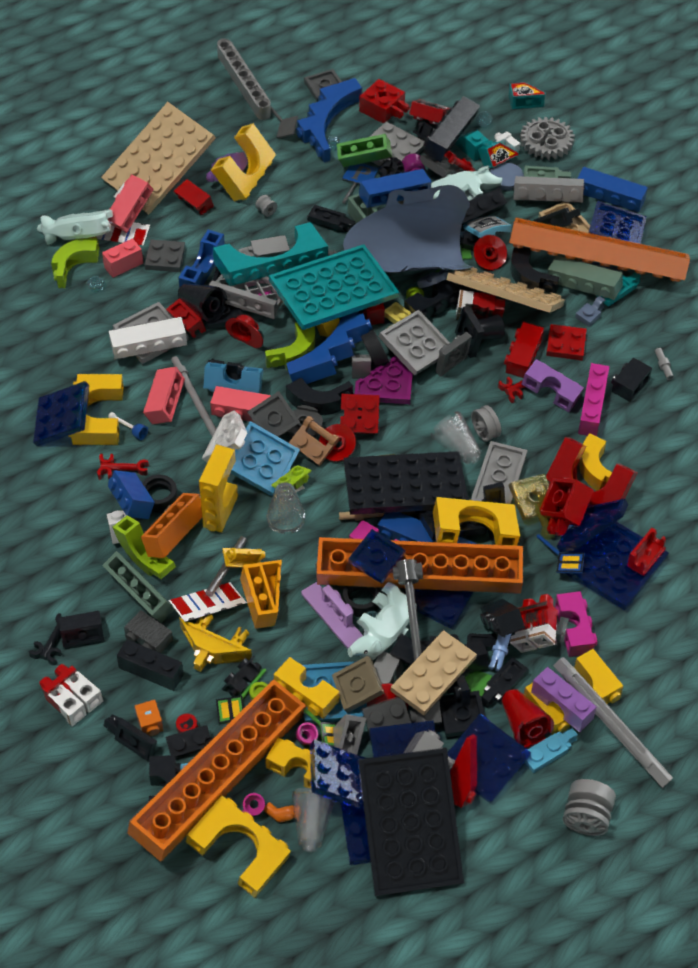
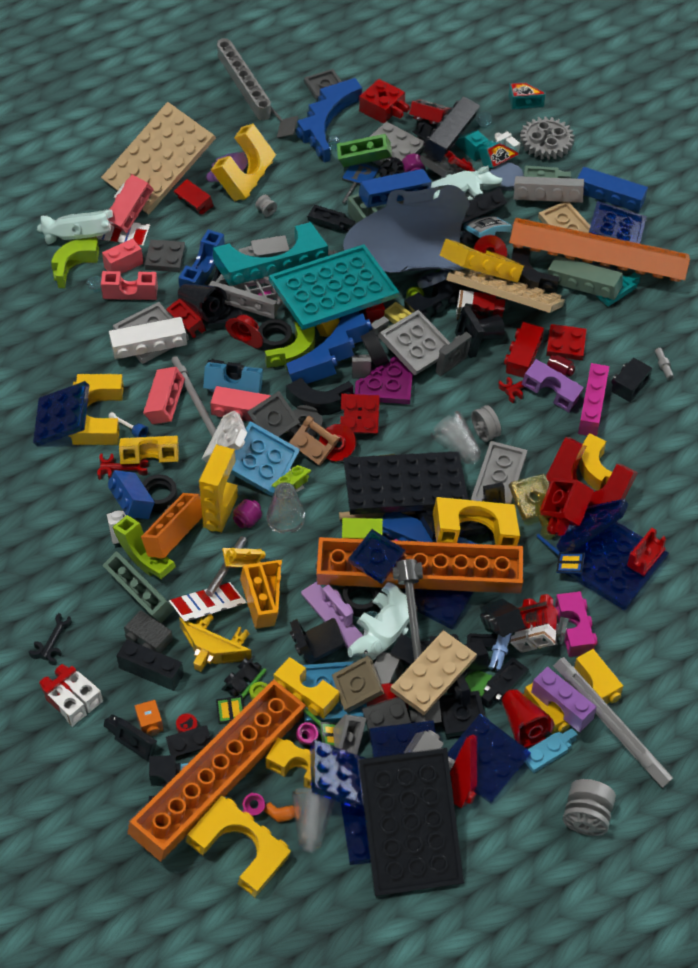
black panel [59,611,105,648] -> none
black hinge [533,208,581,227] -> none
sand blue plate [575,296,605,327] -> none
none -> coral arch [101,271,158,300]
none -> yellow arch [119,436,179,464]
none -> magenta head [233,499,262,529]
none -> black tyre [258,319,293,351]
none -> black bracket [290,618,345,664]
none -> lime brick [342,518,383,540]
none -> light grey plate [370,316,389,339]
none -> yellow arch [439,238,524,283]
none -> dark red brick [547,355,575,378]

